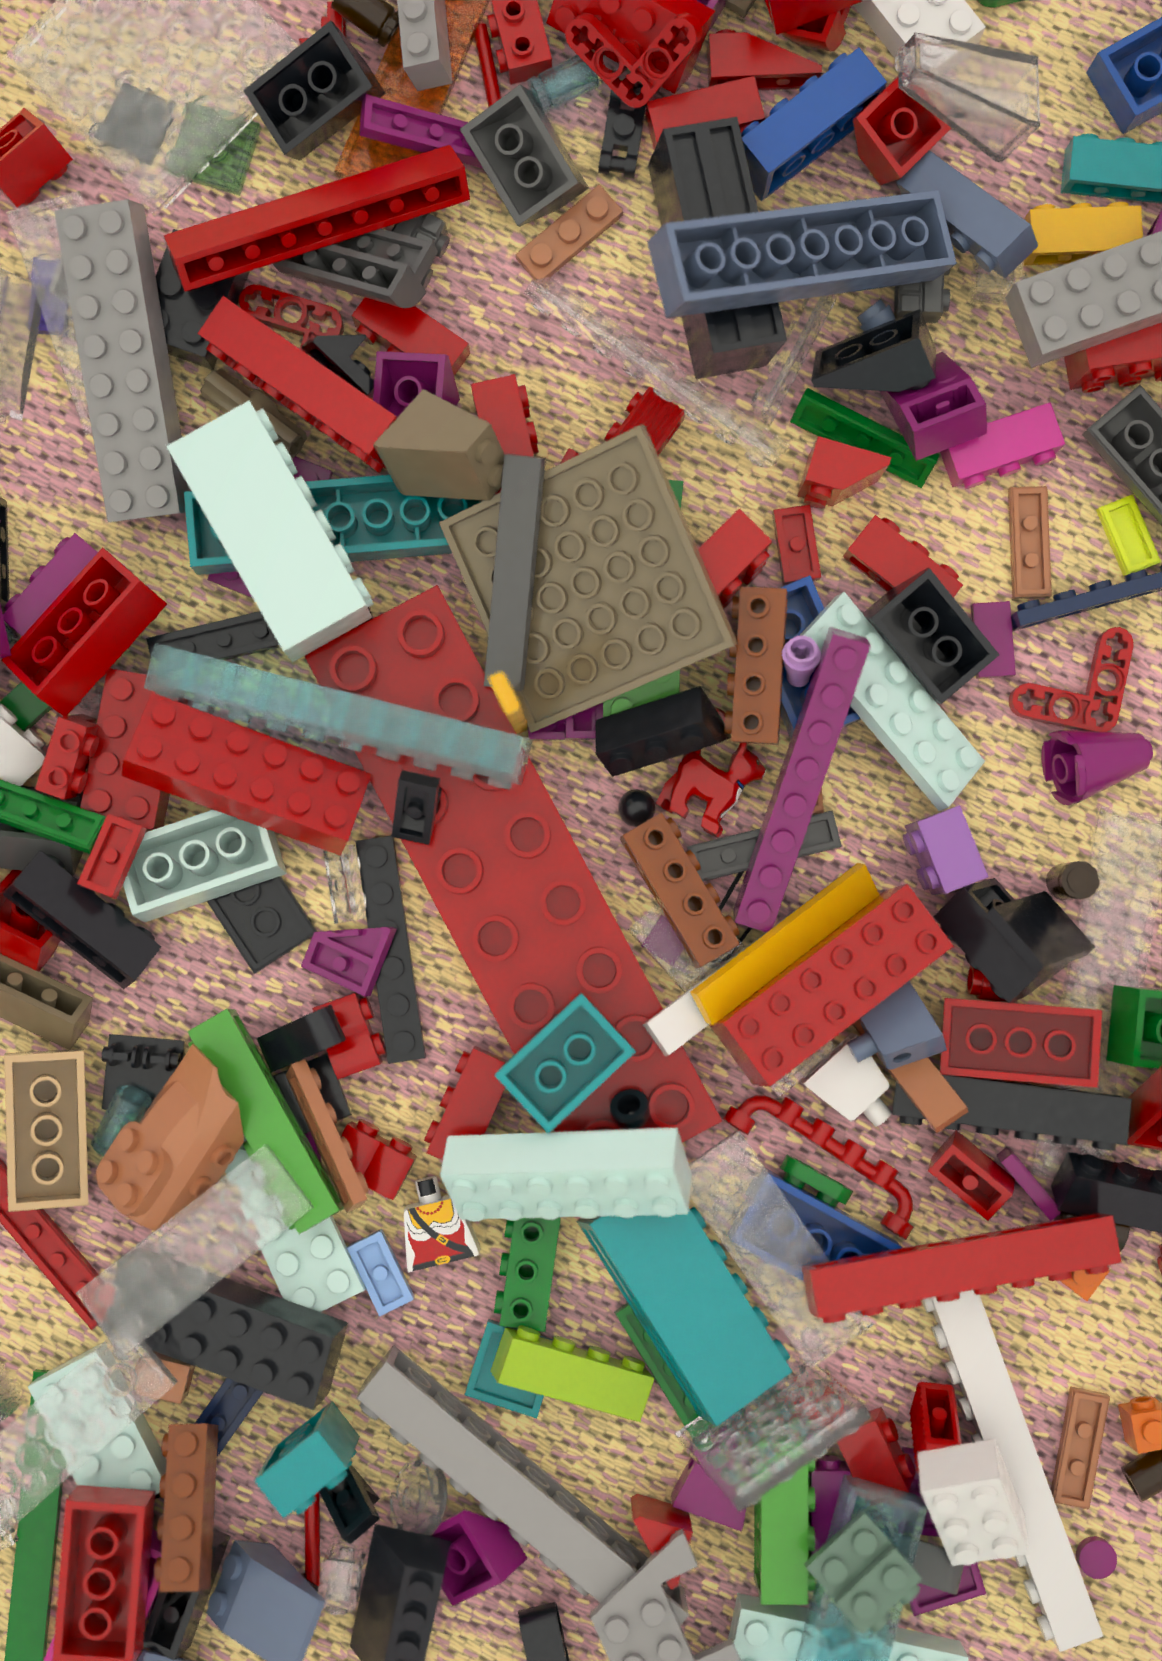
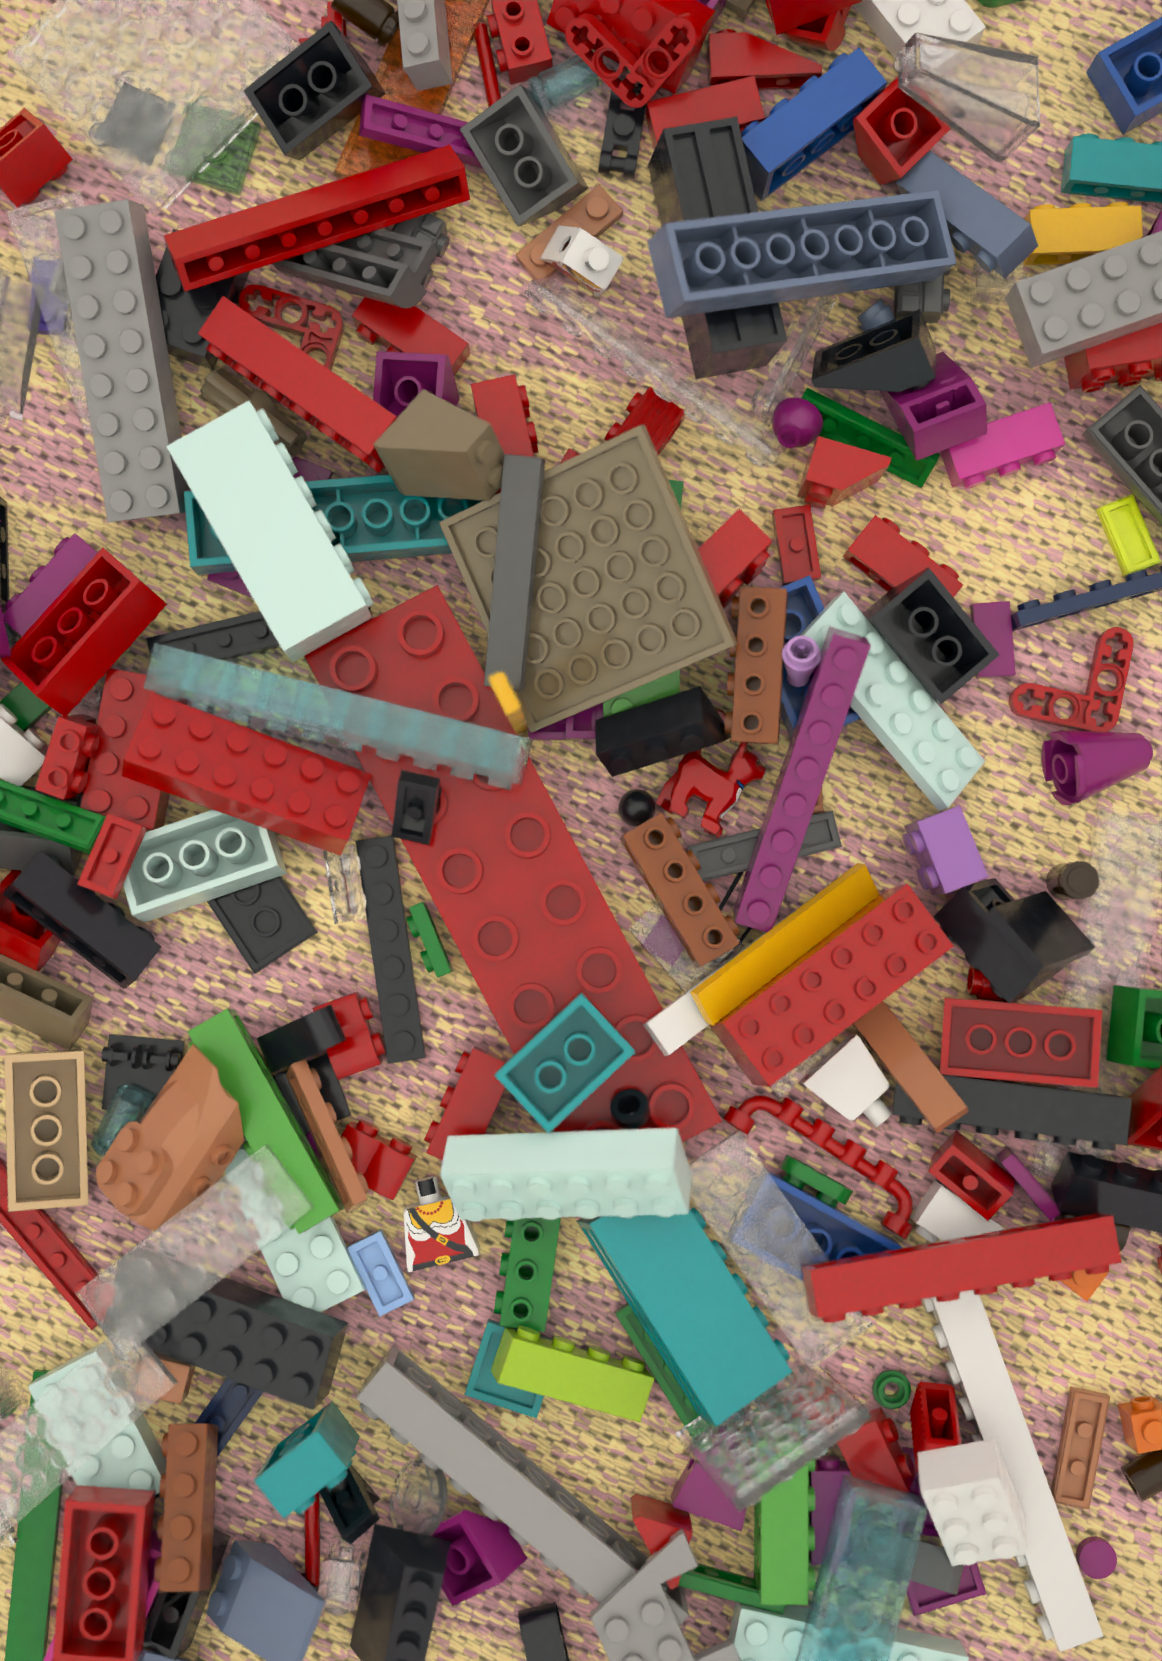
magenta wing [301,927,397,997] -> none
black slope [302,335,374,395] -> none
sand green plate [804,1509,922,1635] -> none
sand blue torso [847,981,947,1070] -> none
nougat tile [1008,486,1052,599] -> none
none -> green plate [406,902,453,978]
none -> white torso [540,226,624,297]
none -> green tile [678,1563,786,1614]
none -> magenta brick [772,398,823,448]
none -> green plate [872,1370,911,1409]
none -> white brick [910,1181,1005,1243]

